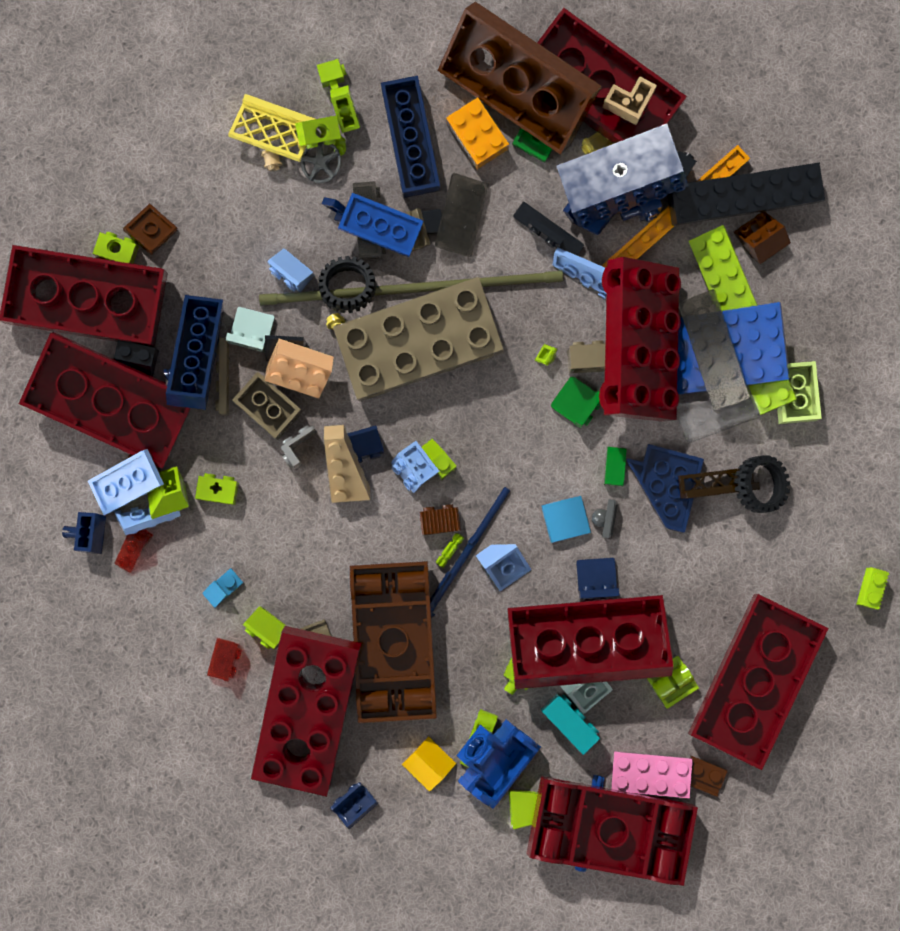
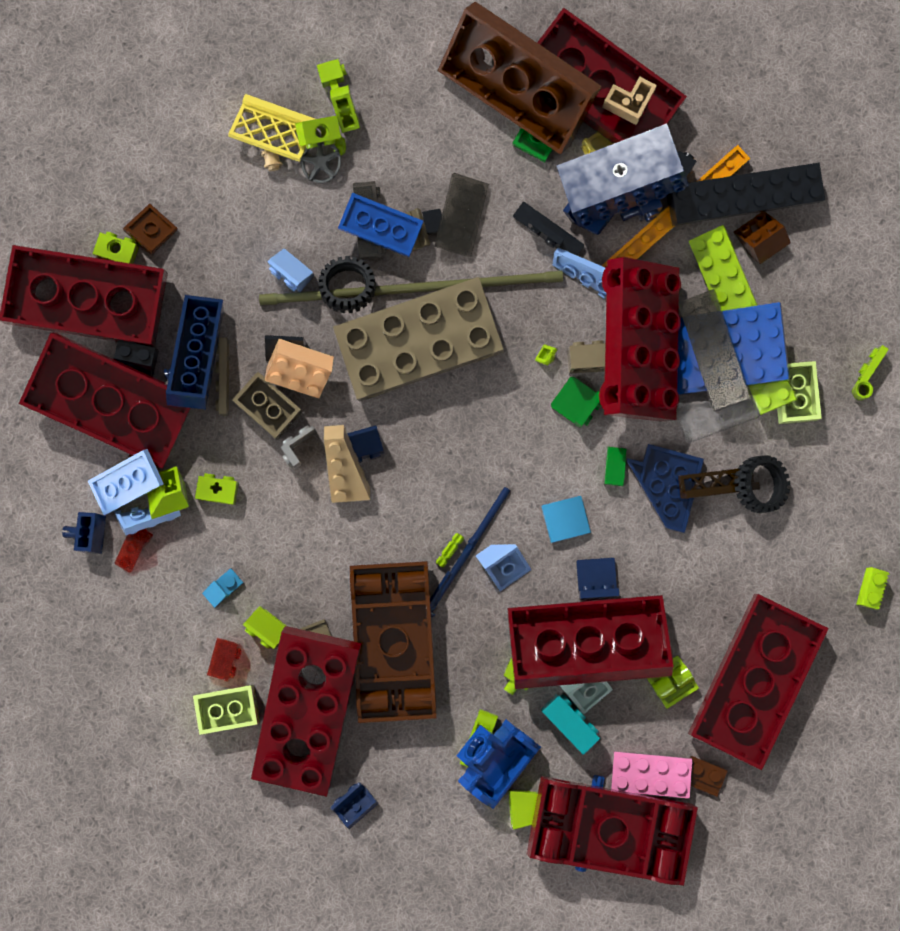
light aqua bracket [226,307,275,353] -> none
dark blue slope [322,197,346,222] -> none
light yellow plate [326,313,345,330] -> none
dark blue brick [381,75,440,198] -> none
light blue bracket [391,441,439,493] -> none
yellow slope [402,736,456,792] -> none
reddish brown brick [419,504,460,535] -> none
lime slope [421,439,457,479] -> none
light orange brick [446,97,509,170] -> none
dark grey tile [591,499,618,540] -> none
none -> yellowish green brick [193,684,260,735]
none -> lime plate [852,345,889,400]

